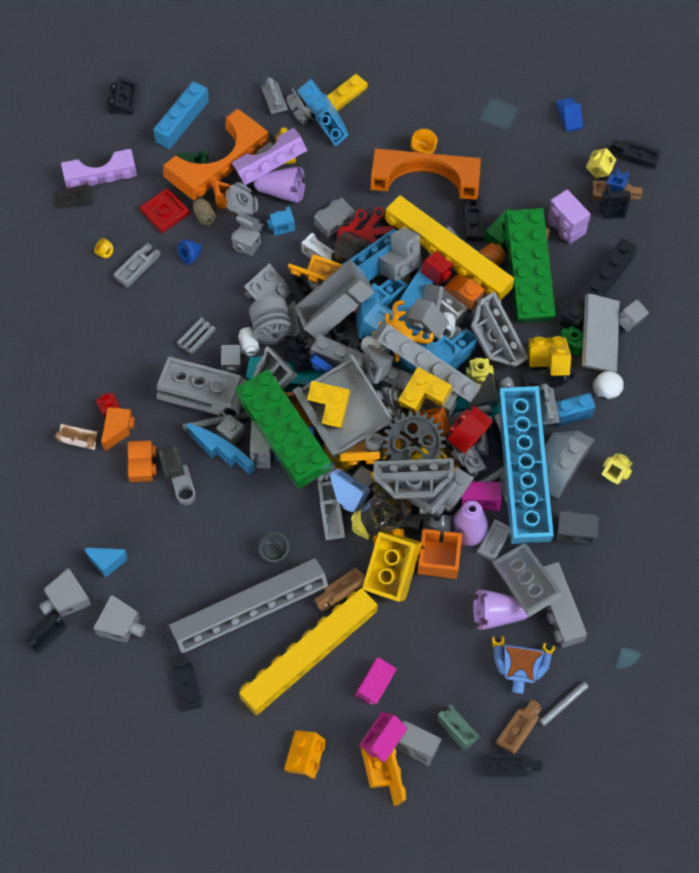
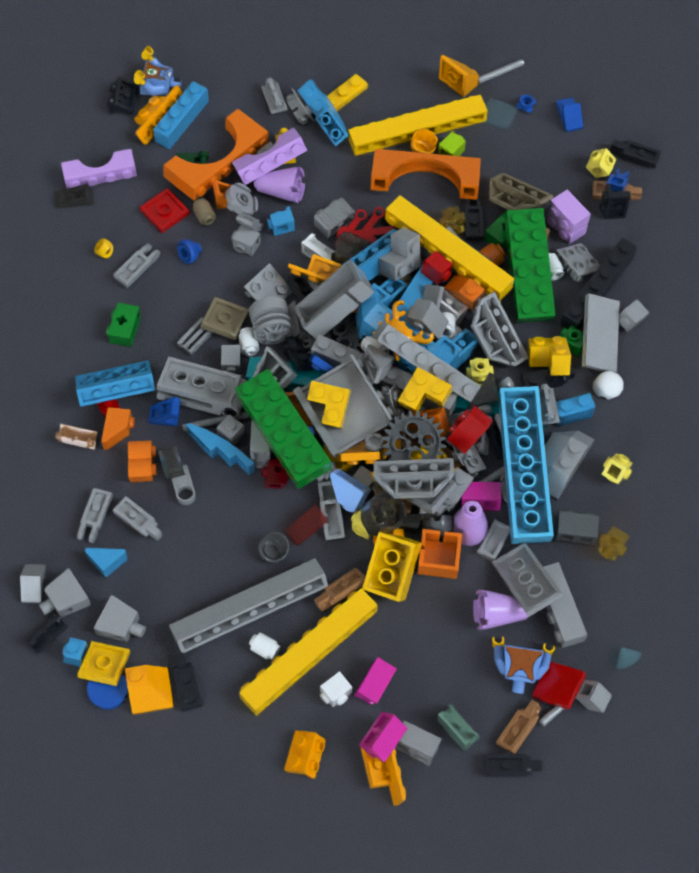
none -> light grey slope [20,564,46,603]
none -> dark azure brick [62,637,88,667]
none -> dark azure fence [75,360,156,407]
none -> light grey hinge [77,488,113,543]
none -> yellow tile [77,641,130,686]
none -> blue tile [87,674,128,710]
none -> green brick [106,303,141,347]
none -> light grey hinge [112,496,163,541]
none -> light orange slope [125,665,174,715]
none -> torso [134,46,182,96]
none -> light orange bracket [134,86,183,145]
none -> blue slope [148,396,180,427]
none -> dark tan plate [201,297,249,340]
none -> white brick [249,632,281,660]
none -> dark red brick [261,458,290,489]
none -> clear red tile [286,505,328,546]
none -> white brick [320,671,352,707]
none -> yellow brick [348,94,488,156]
none -> lime brick [438,131,466,156]
none -> light orange slope [439,55,479,97]
none -> clear yellow brick [439,206,466,234]
none -> light grey bar [478,59,524,84]
none -> dark tan wedge [489,173,553,210]
none -> blue plate [516,95,536,113]
none -> red tile [532,662,586,710]
none -> white brick [549,253,564,281]
none -> light grey hinge [556,243,600,283]
none -> light grey brick [576,680,612,713]
none -> clear yellow brick [598,526,630,562]

